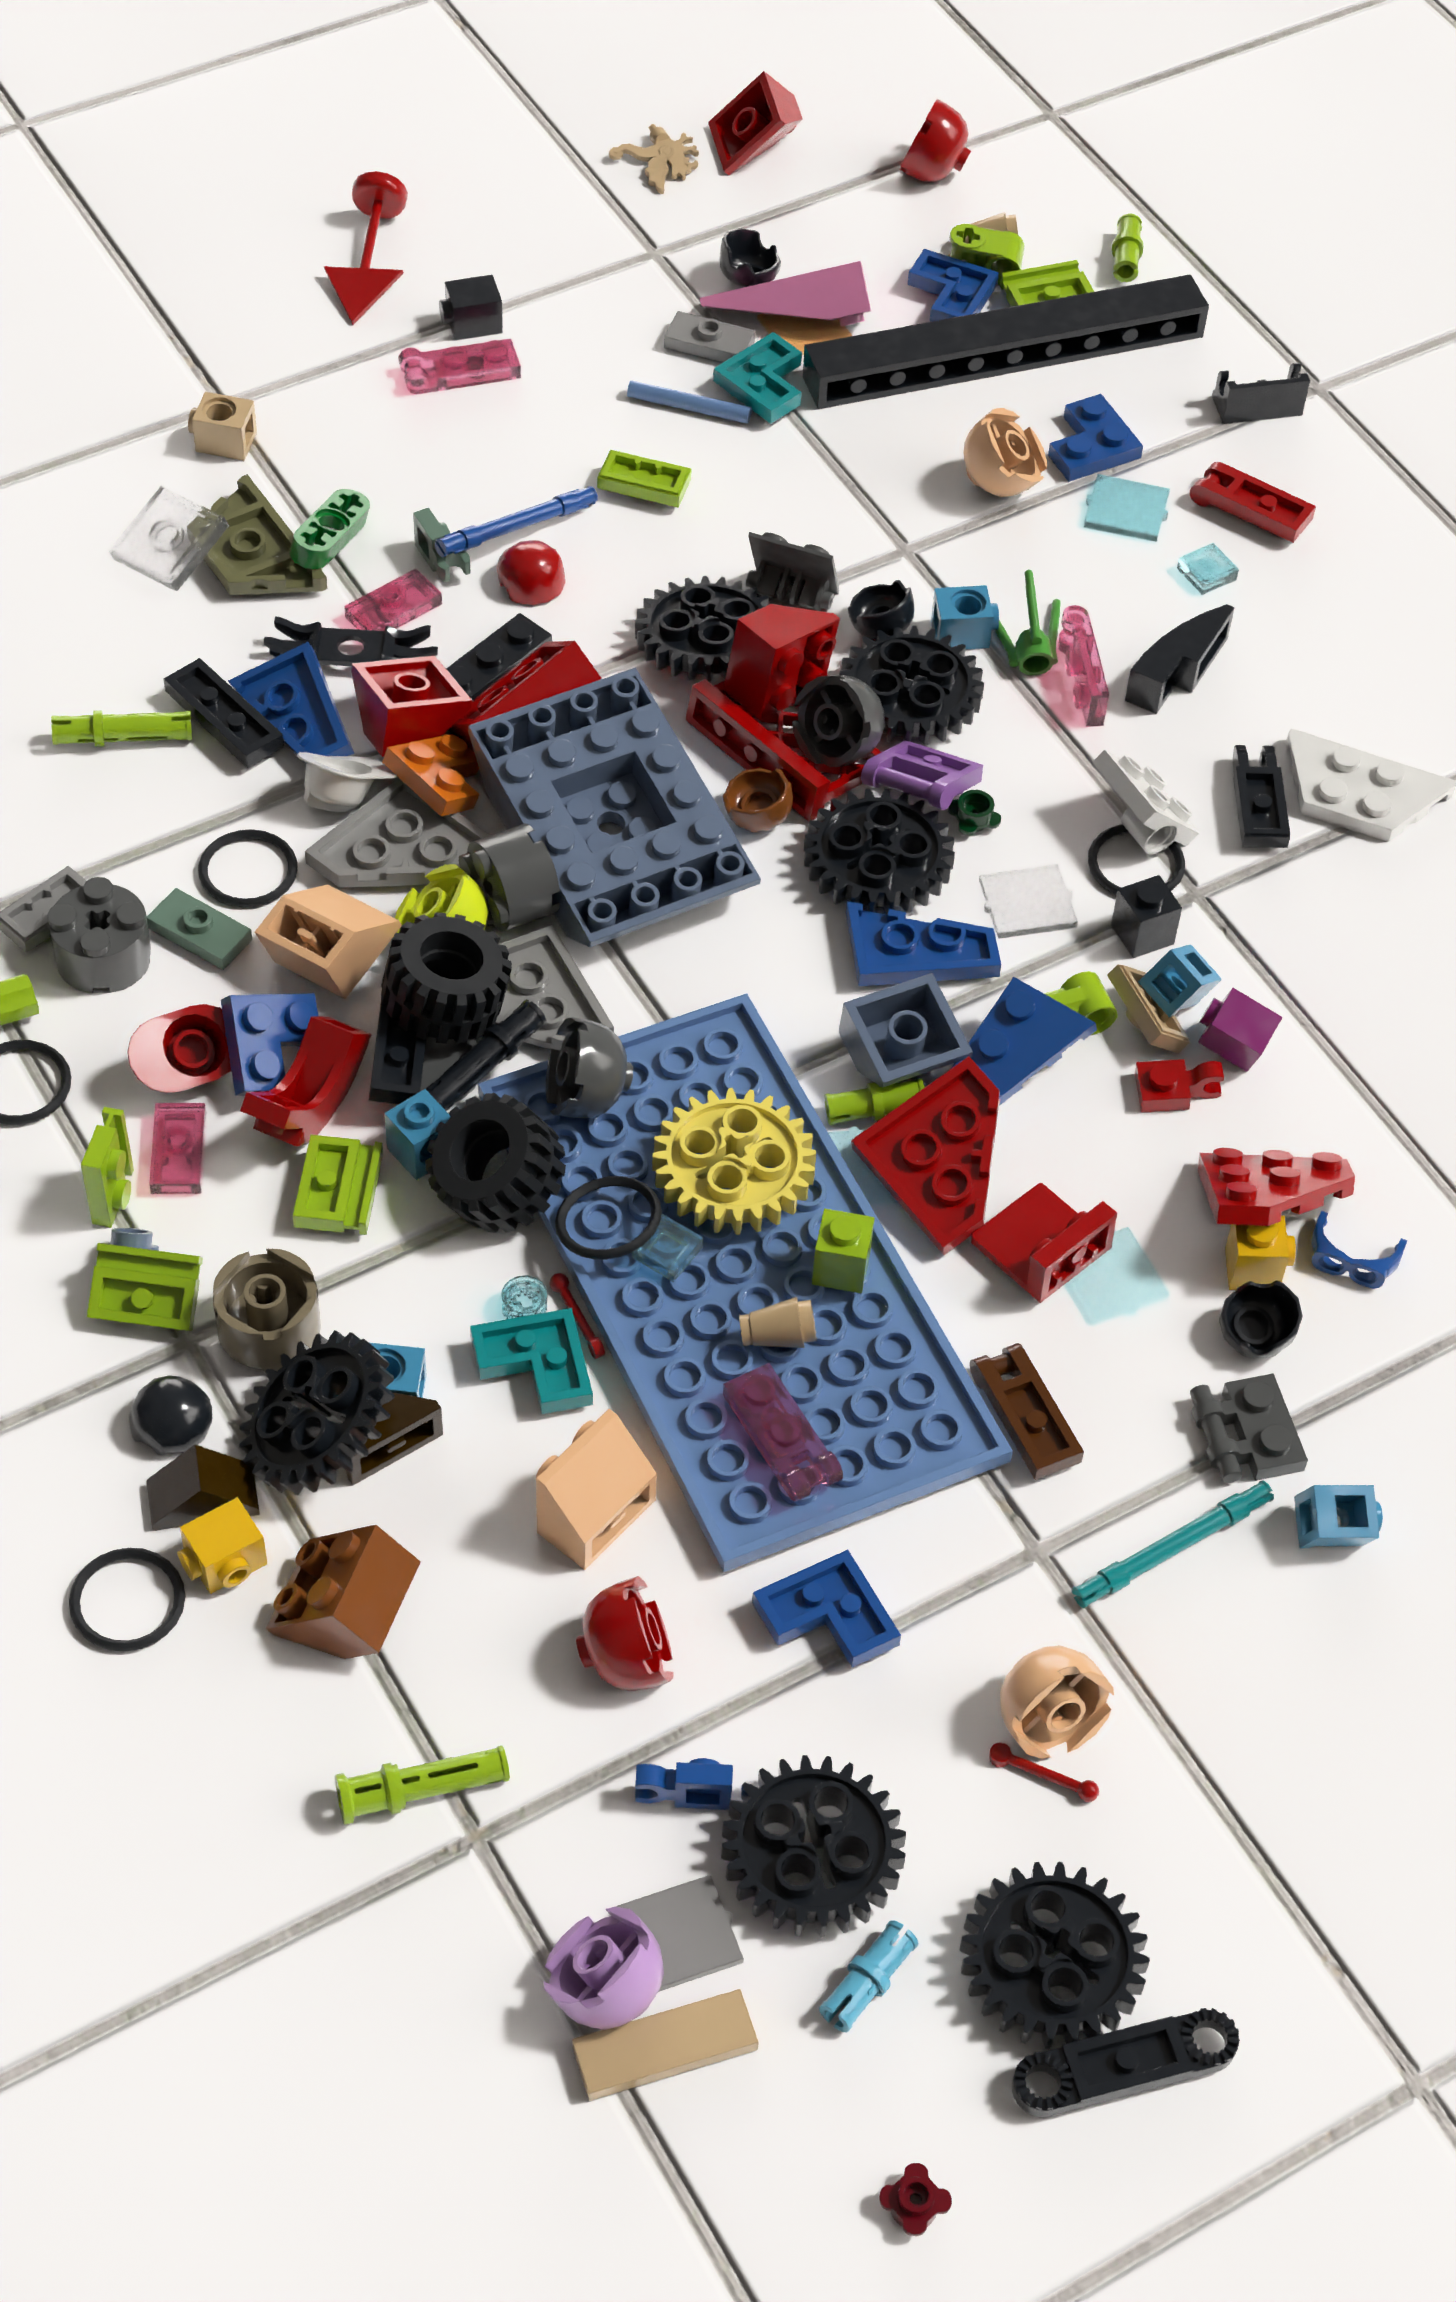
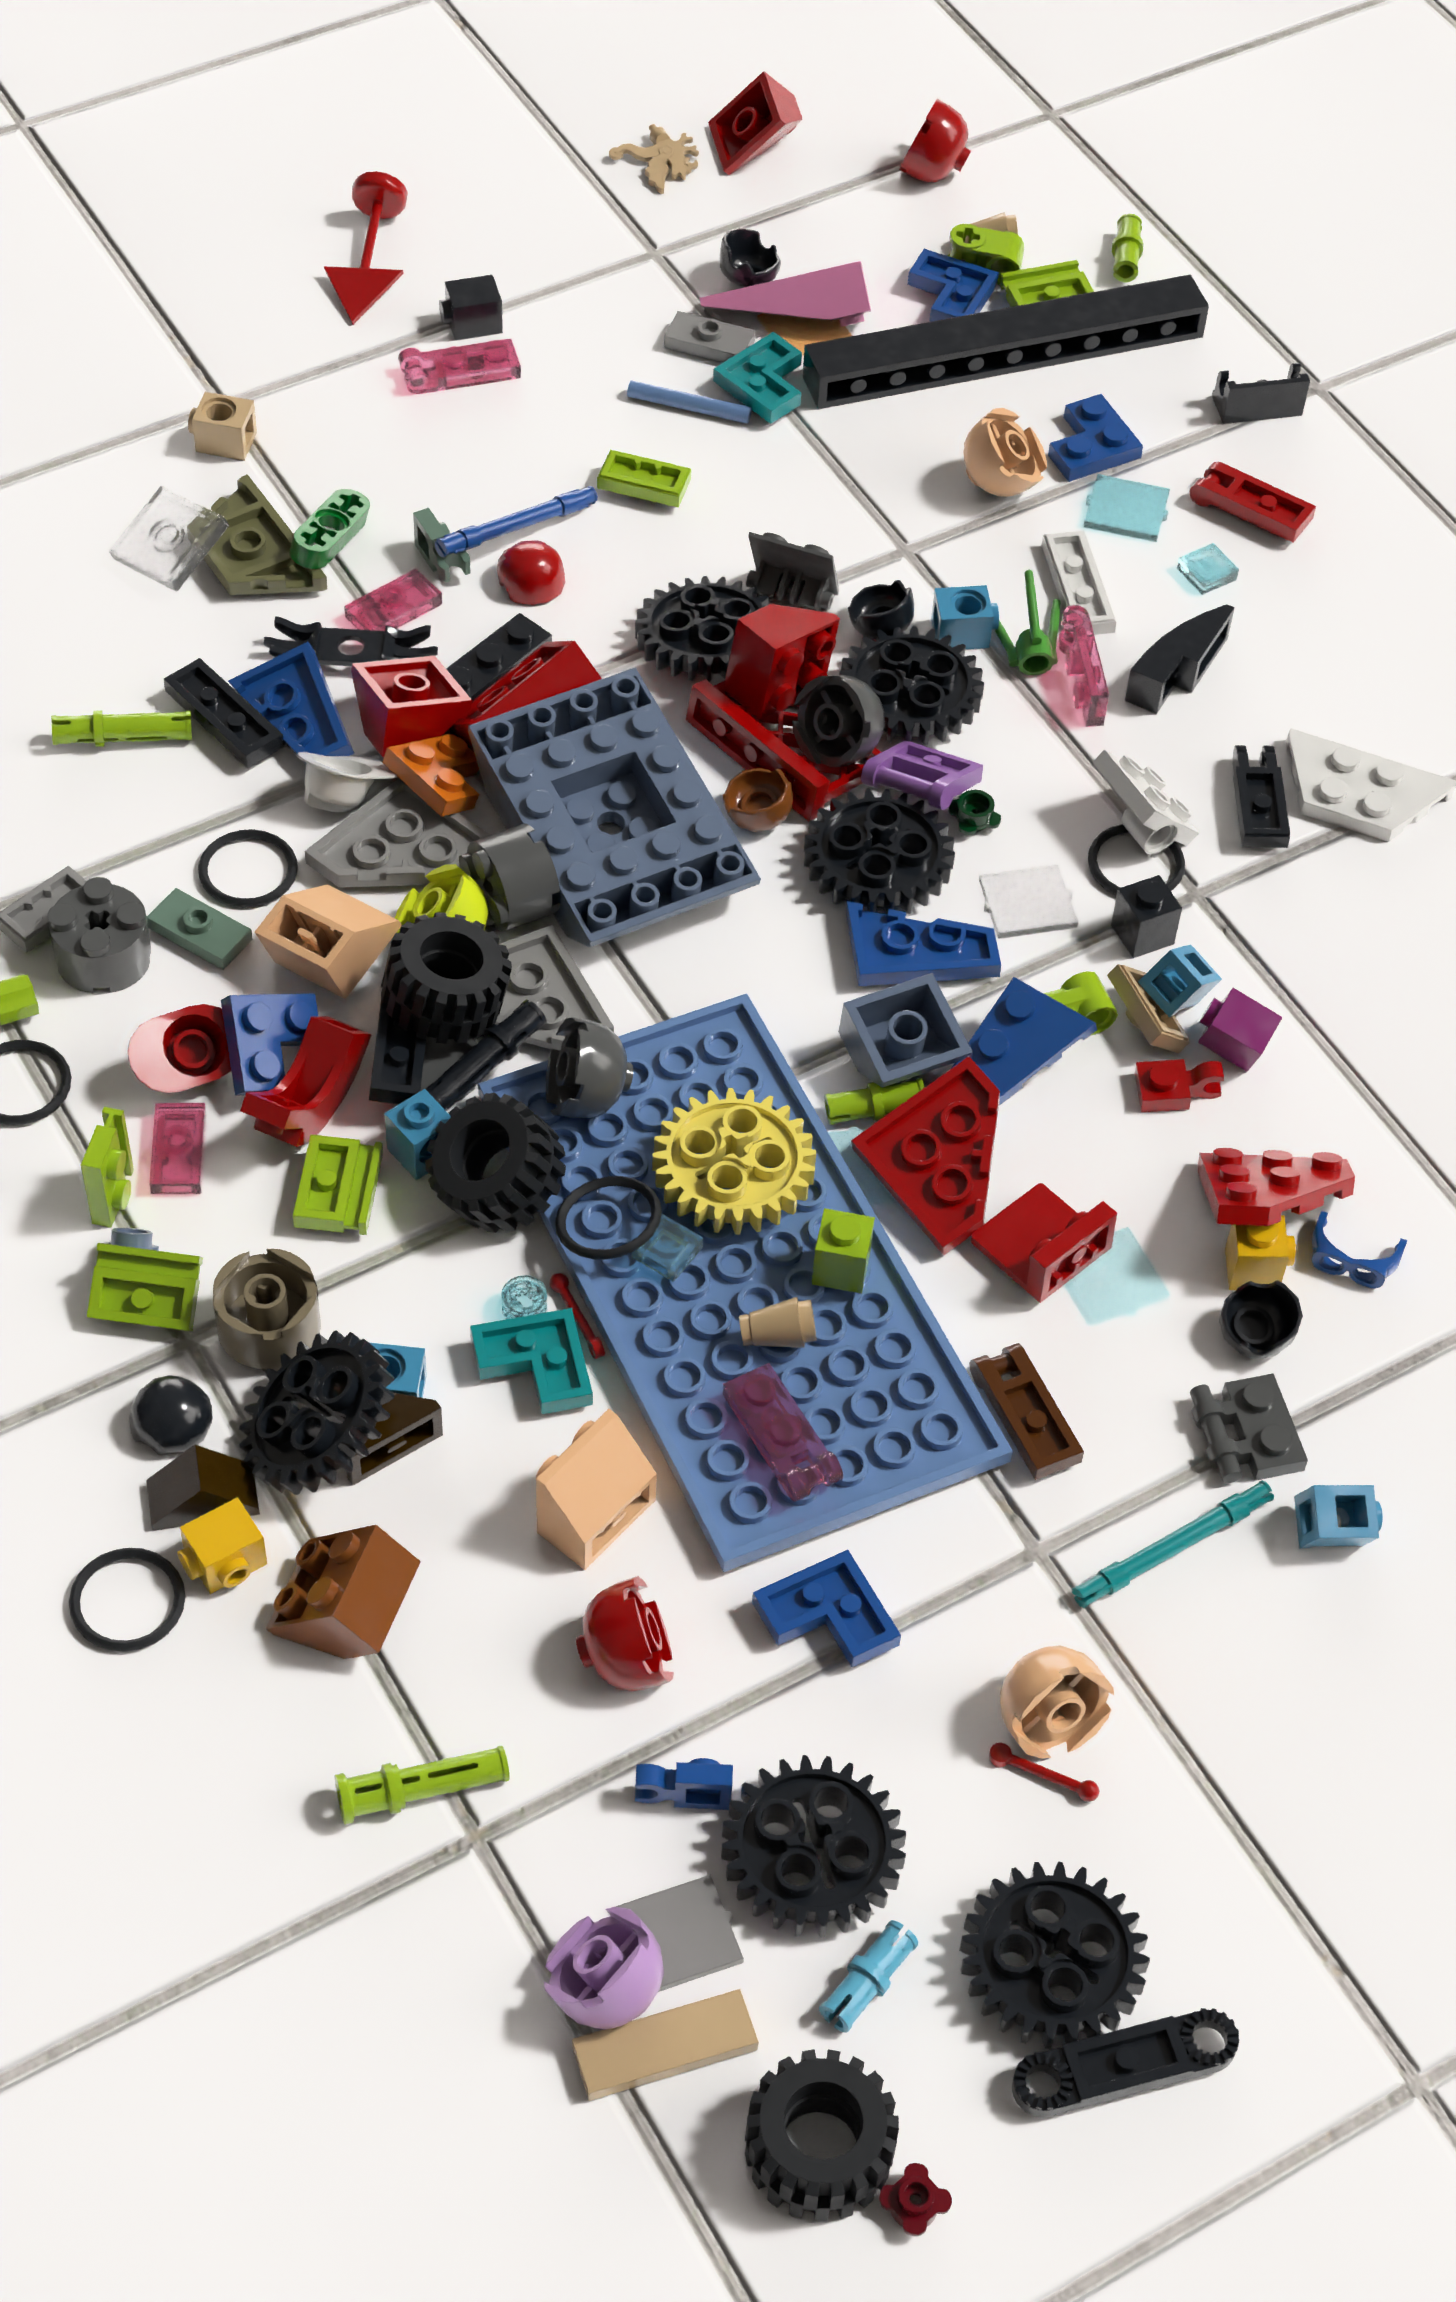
none -> black tyre [745,2049,899,2222]
none -> white tile [1041,530,1117,637]

